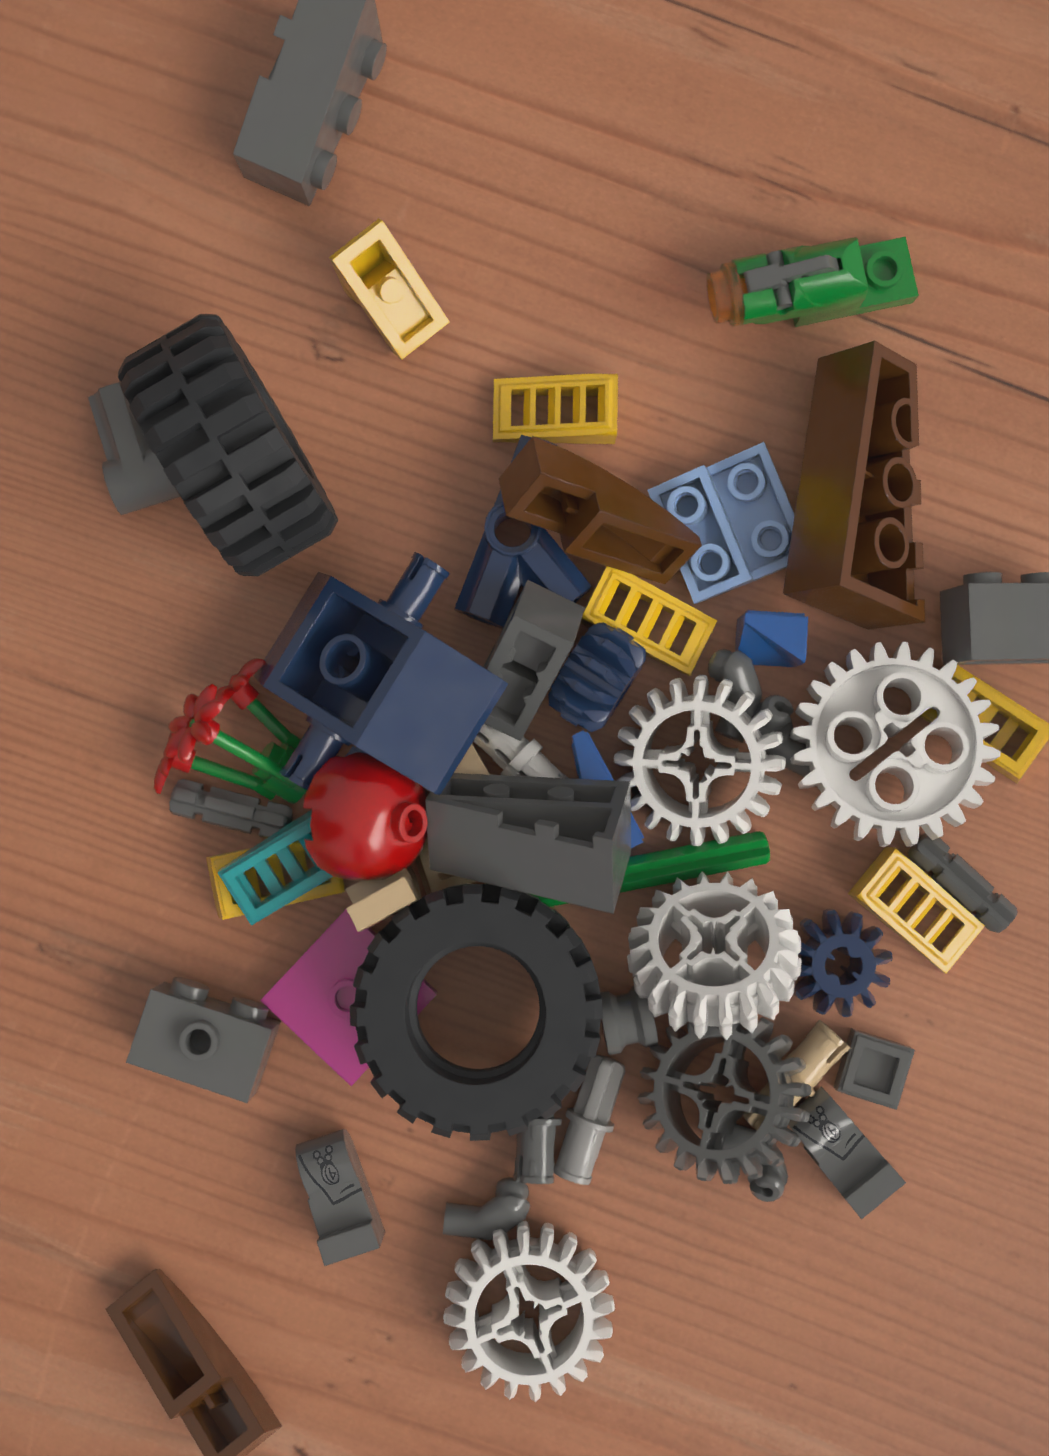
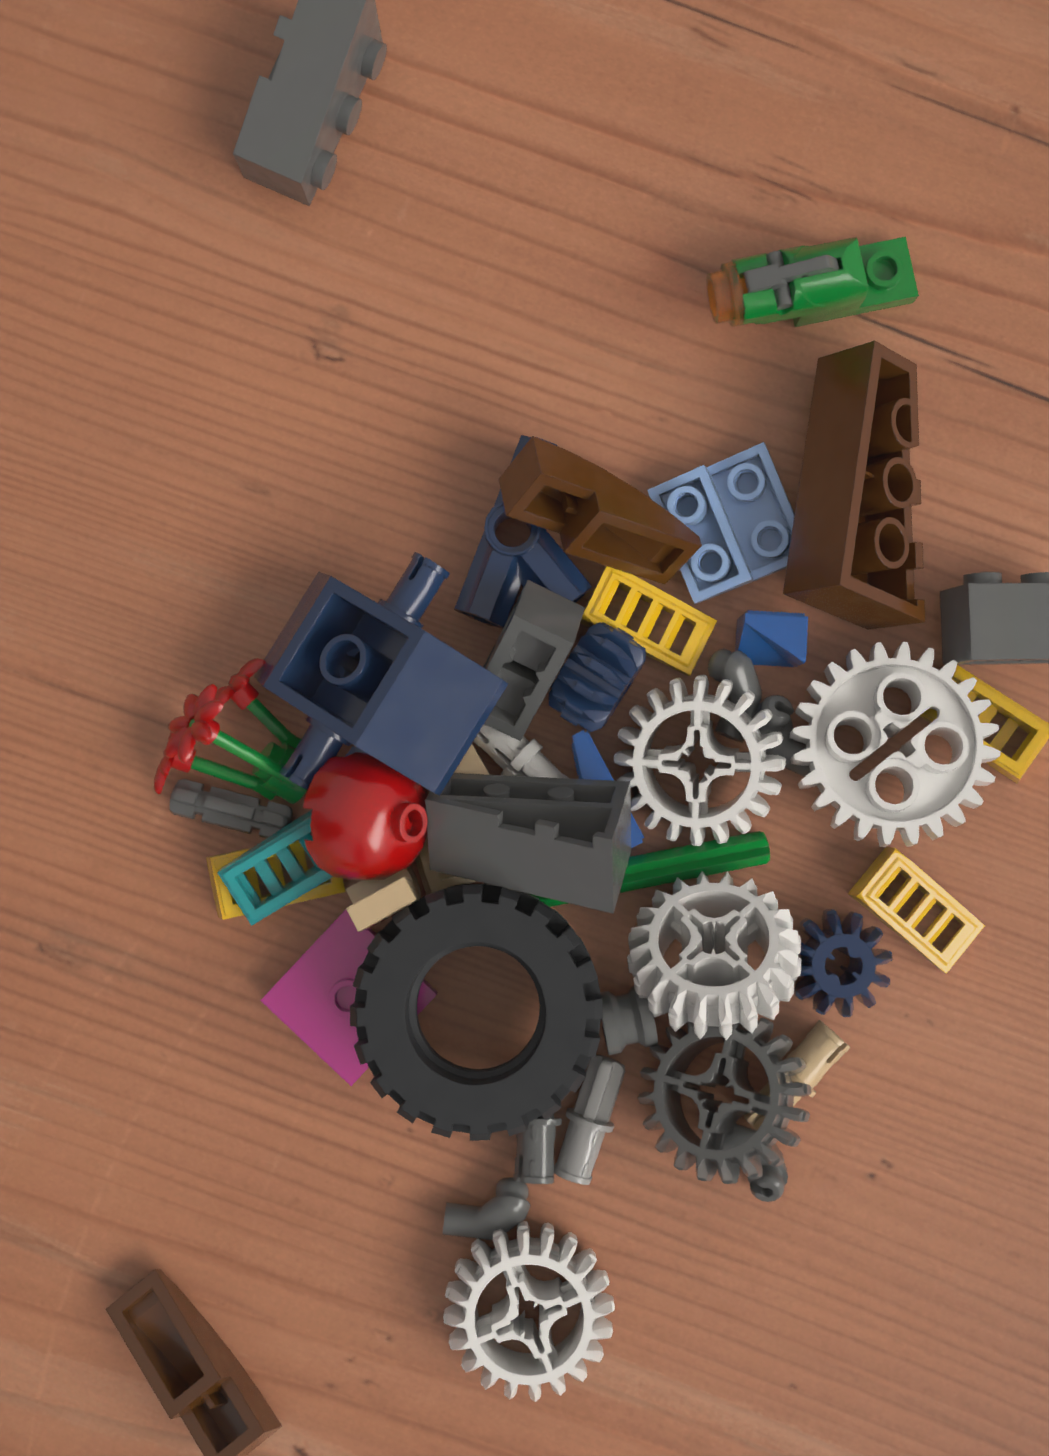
dark grey piece [88,382,181,515] -> none
black tyre [118,314,338,577] -> none
dark grey brick [126,977,281,1103] -> none
dark grey leg [295,1129,385,1266] -> none
yellow slope [329,218,449,360] -> none
yellow slope [493,374,618,444] -> none
dark grey leg [788,1087,906,1219] -> none
dark grey tile [833,1028,915,1110] -> none
dark grey axle [908,833,1018,933] -> none

